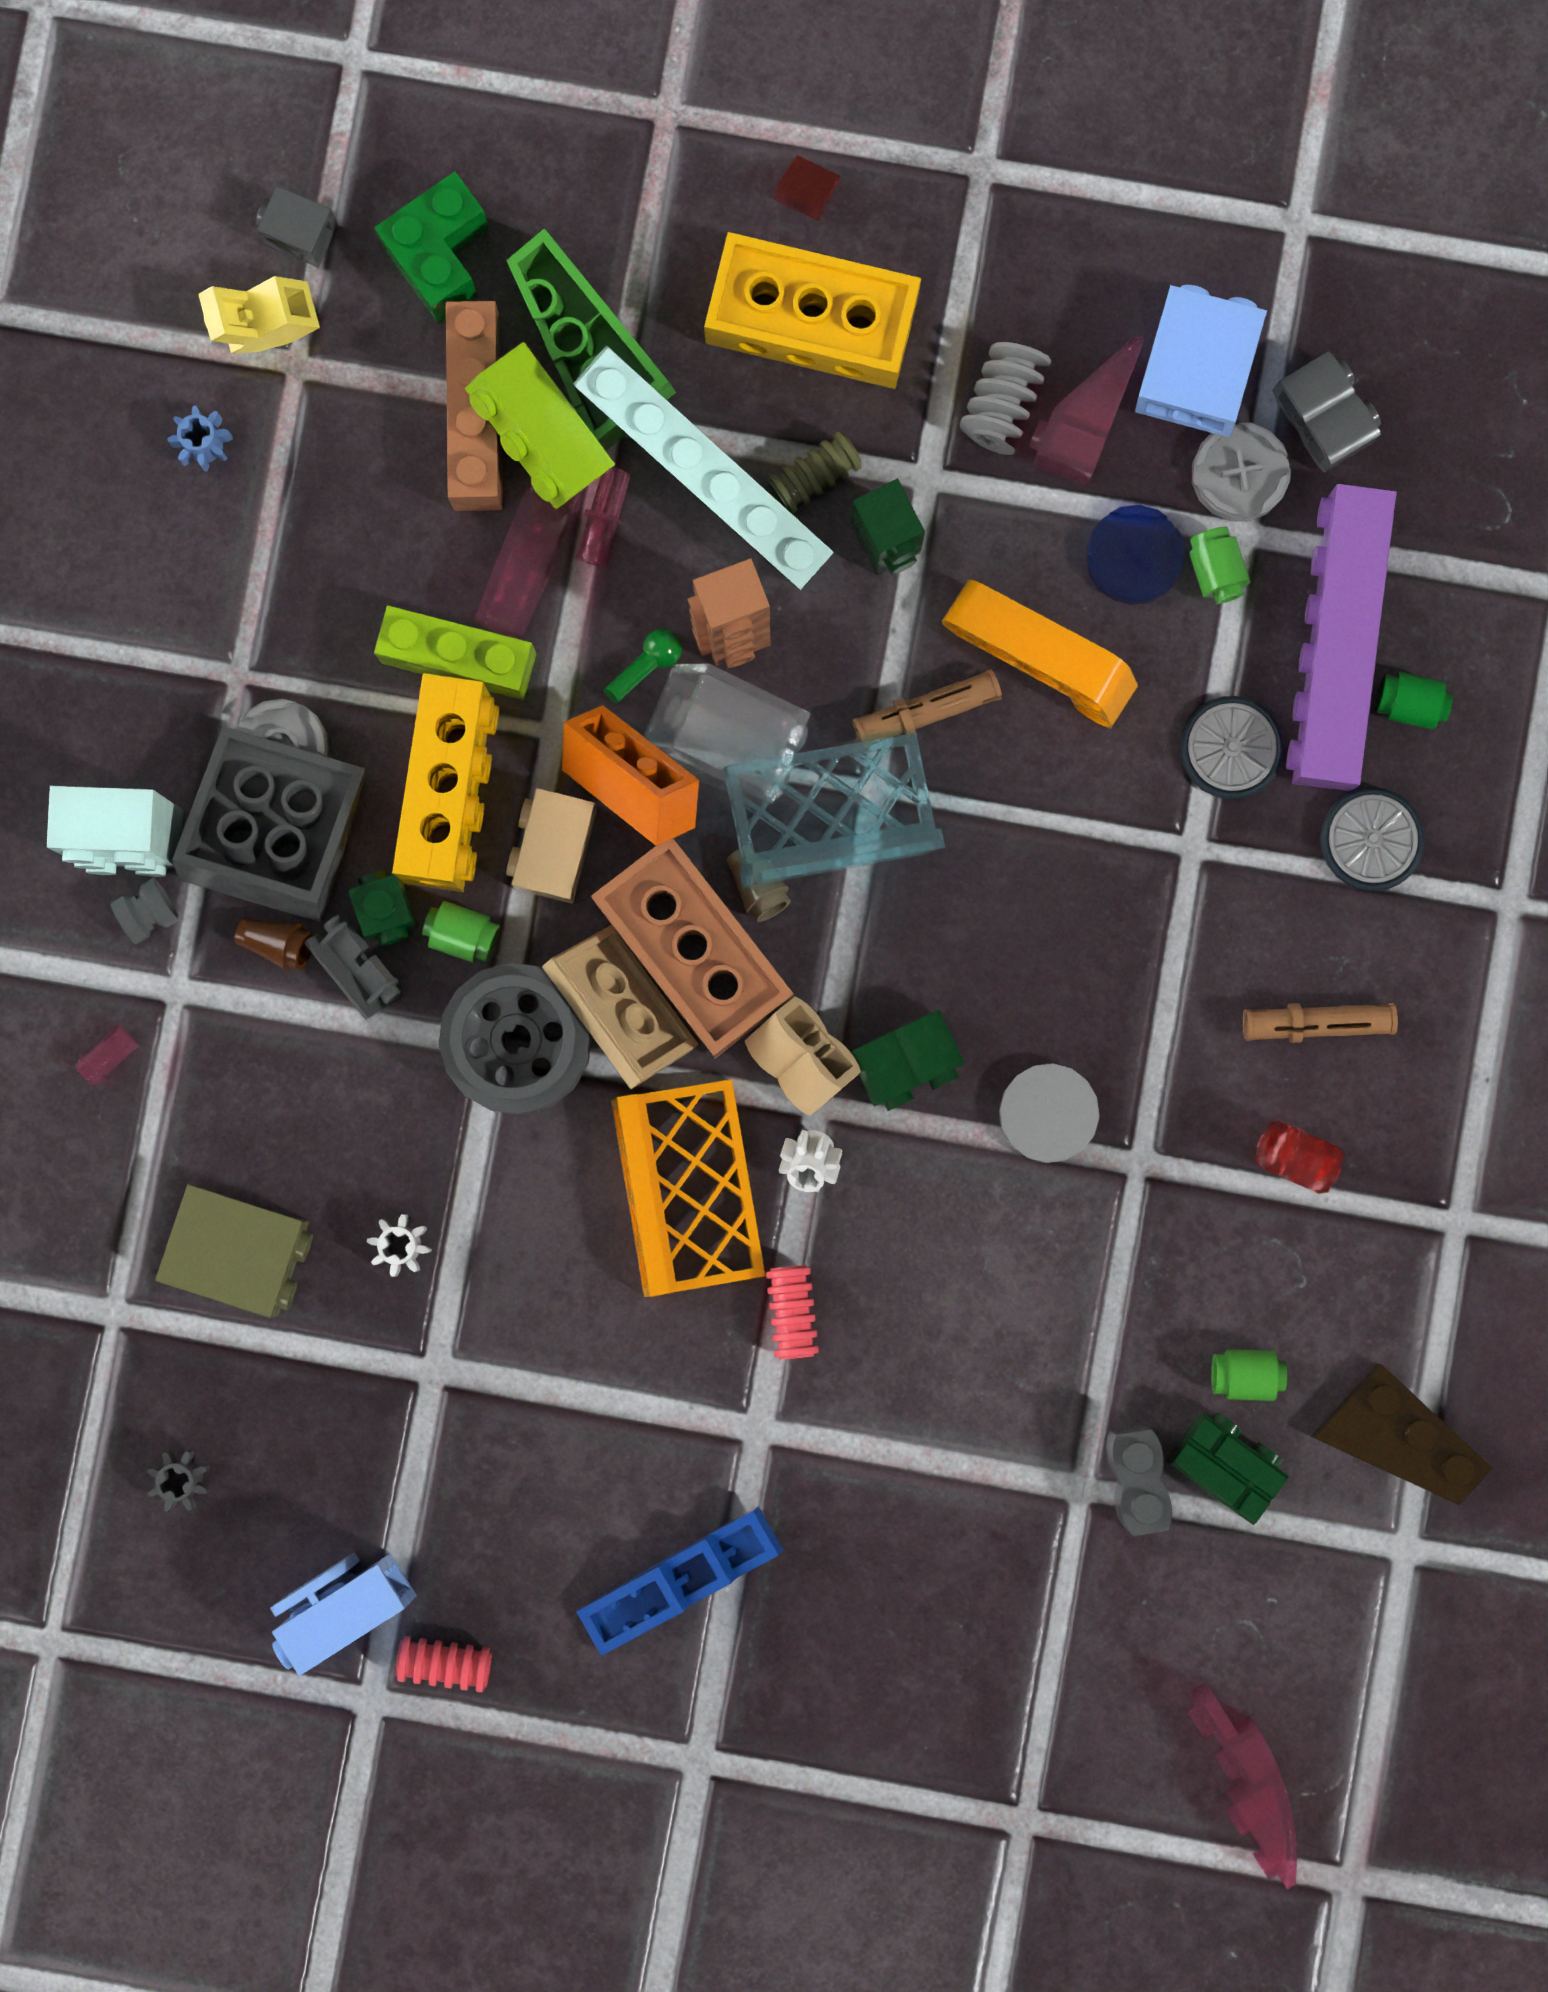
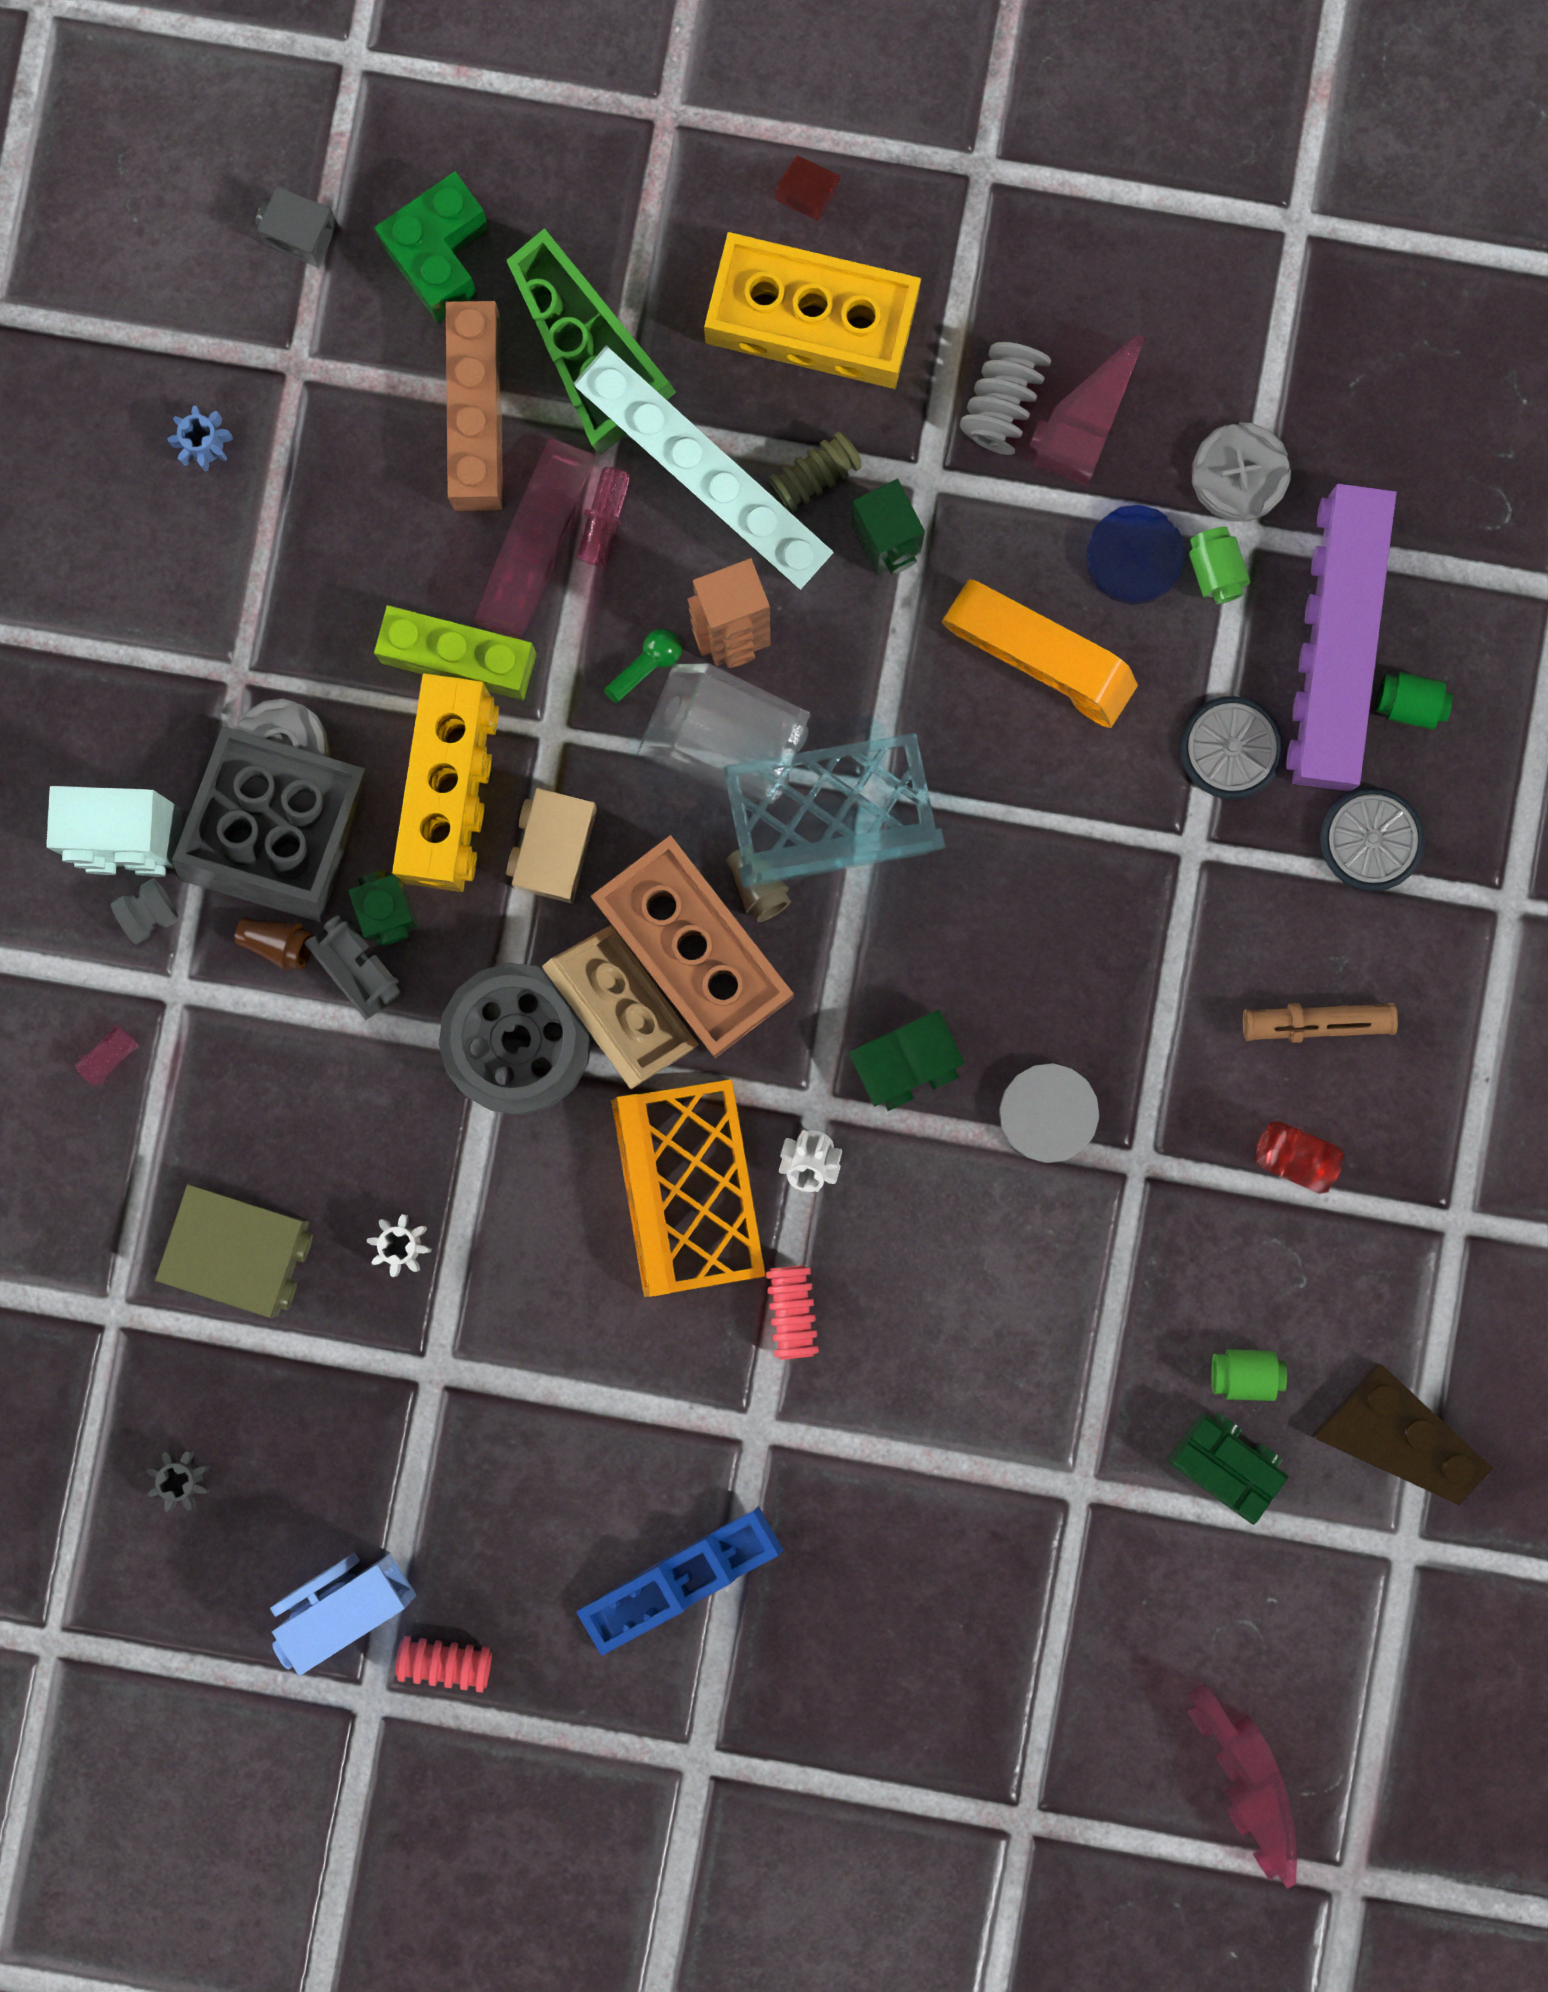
light yellow brick [198,276,320,353] -> none
bright green brick [422,901,500,963] -> none
lime brick [464,342,615,510] -> none
orange brick [562,705,699,846] -> none
tan brick [745,996,861,1116] -> none
medium nougat pin [852,669,1002,749] -> none
dark grey brick [1106,1425,1172,1536] -> none
light blue brick [1135,285,1267,438] -> none
dark grey brick [1272,351,1381,473] -> none

